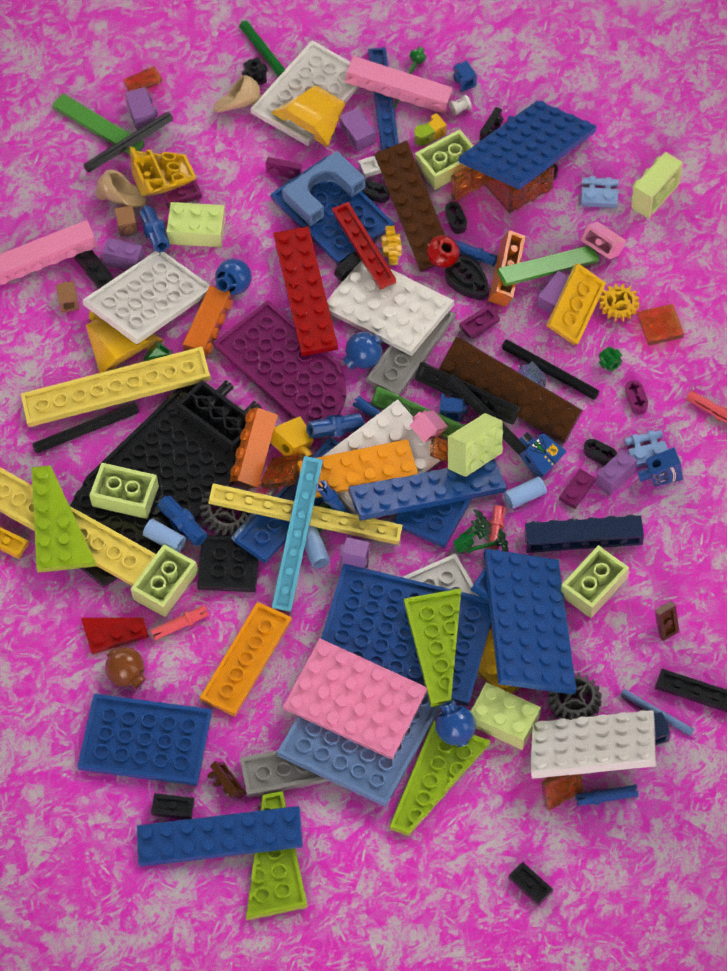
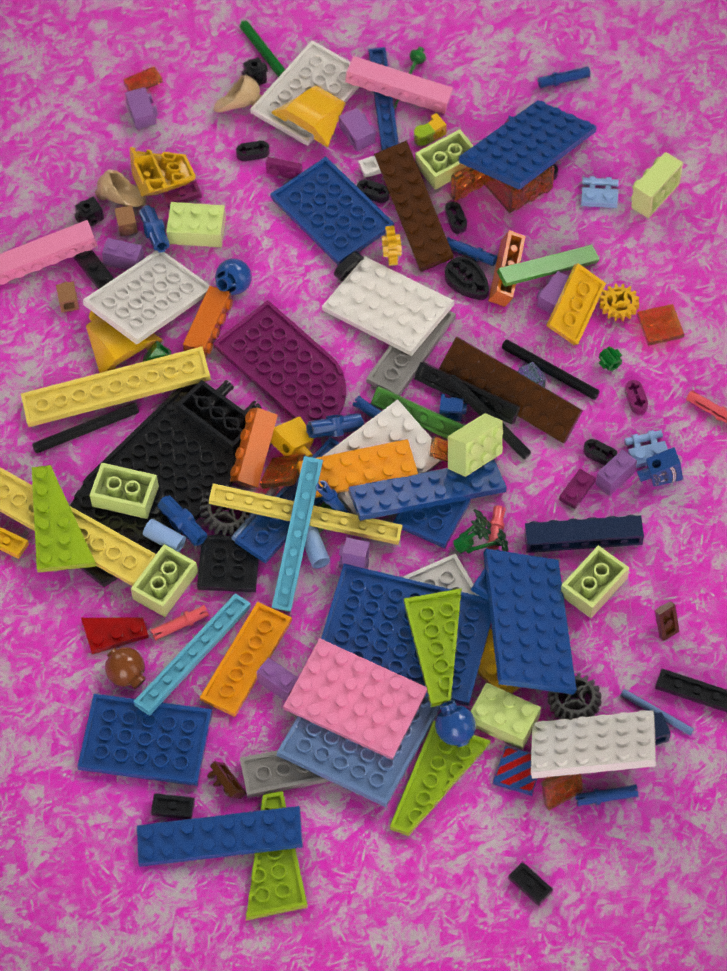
bright green tile [52,93,145,155] -> none
black axle [83,112,173,173] -> none
red plate [273,226,338,356] -> none
medium blue arch [282,151,366,226] -> none
red plate [332,202,396,290] -> none
blue brick [343,332,382,370] -> none
bright pink brick [409,410,448,442] -> none
red piece [426,235,460,268] -> none
white bush [449,95,472,116] -> none
blue brick [453,61,477,92] -> none
magenta plate [459,305,500,340] -> none
black plate [480,107,503,141] -> none
light blue pin [504,476,547,509] -> none
blue torso [519,432,567,478] -> none
bright pink brick [581,222,627,259] -> none
none -> black brick [74,196,104,226]
none -> medium azure plate [134,593,251,716]
none -> black beam [236,141,270,161]
none -> medium lavender brick [256,657,298,701]
none -> tile [493,746,538,796]
none -> blue pin [537,66,591,89]

